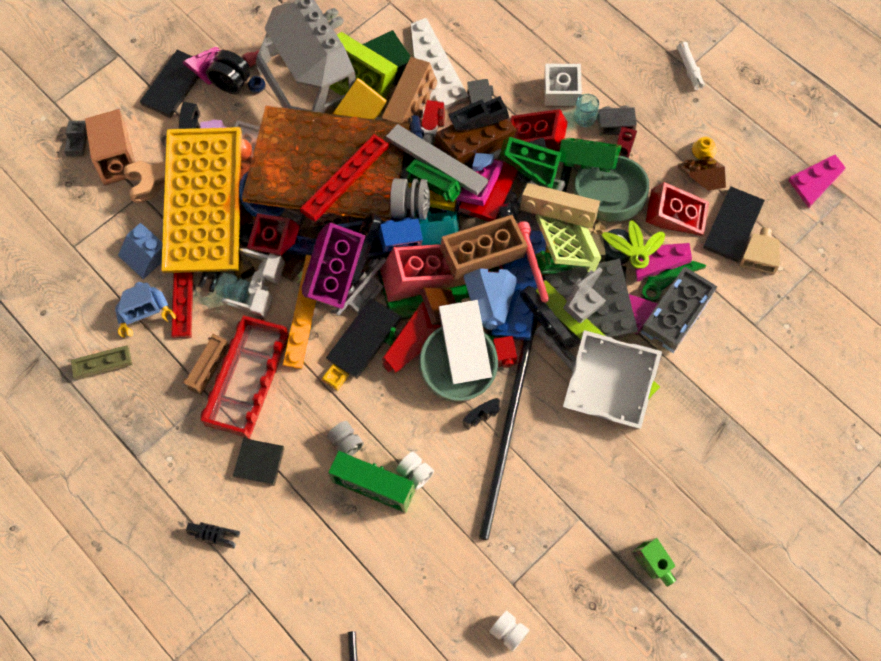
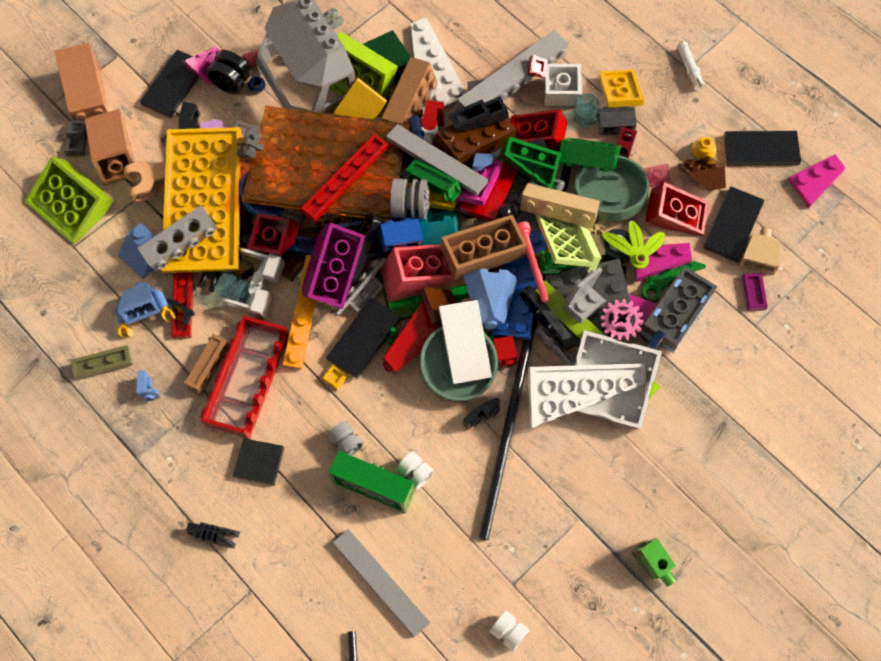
none -> lime slope [24,157,114,244]
none -> nougat slope [54,43,108,121]
none -> medium blue bracket [136,371,160,401]
none -> light grey brick [137,205,218,271]
none -> black bar [165,298,195,325]
none -> dark grey hips [235,128,264,159]
none -> light grey tile [333,529,430,637]
none -> light grey brick [454,30,569,111]
none -> tile [527,55,548,78]
none -> white wing [528,363,646,428]
none -> yellow plate [599,69,644,108]
none -> bright pink gear [600,299,643,342]
none -> clear pink bracket [644,164,671,187]
none -> dark blue tile [648,330,666,349]
none -> black tile [724,131,801,166]
none -> magenta tile [742,273,768,311]

